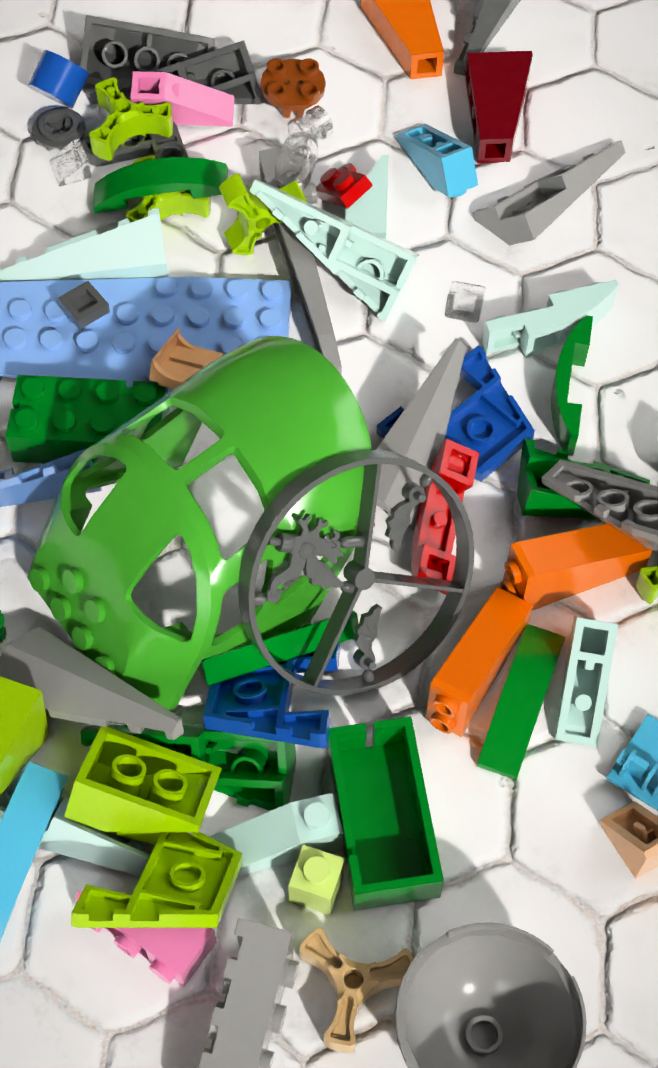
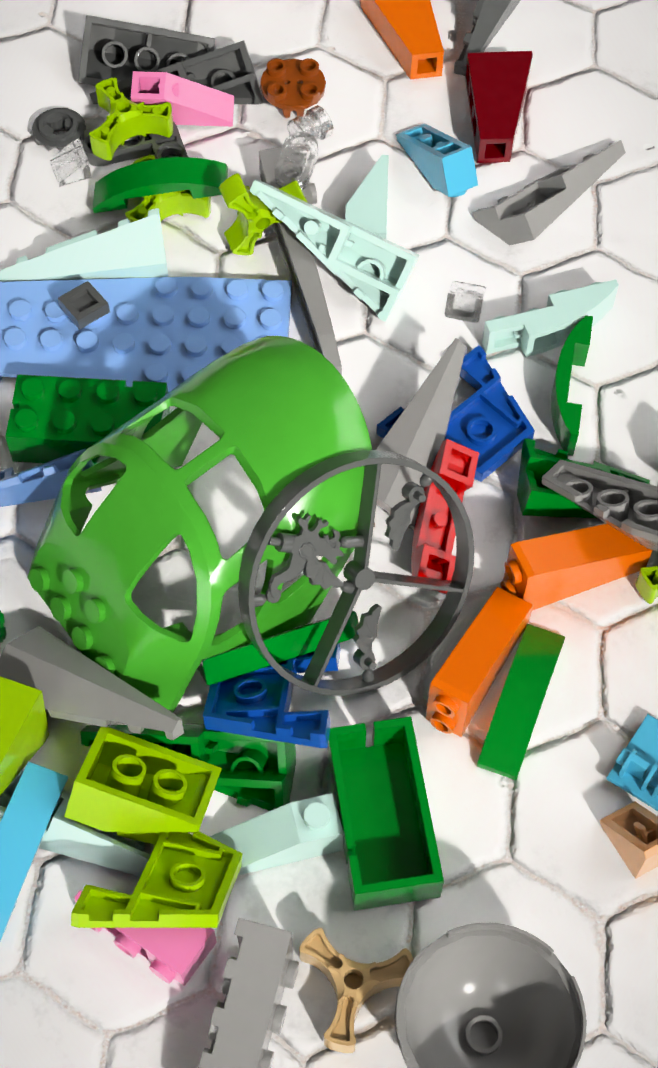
blue piece [28,50,89,109] -> none
light nougat piece [149,328,224,389] -> none
yellowish green brick [288,845,345,915] -> none
red hinge [316,163,373,209] -> none
light aqua slope [555,616,618,747] -> none

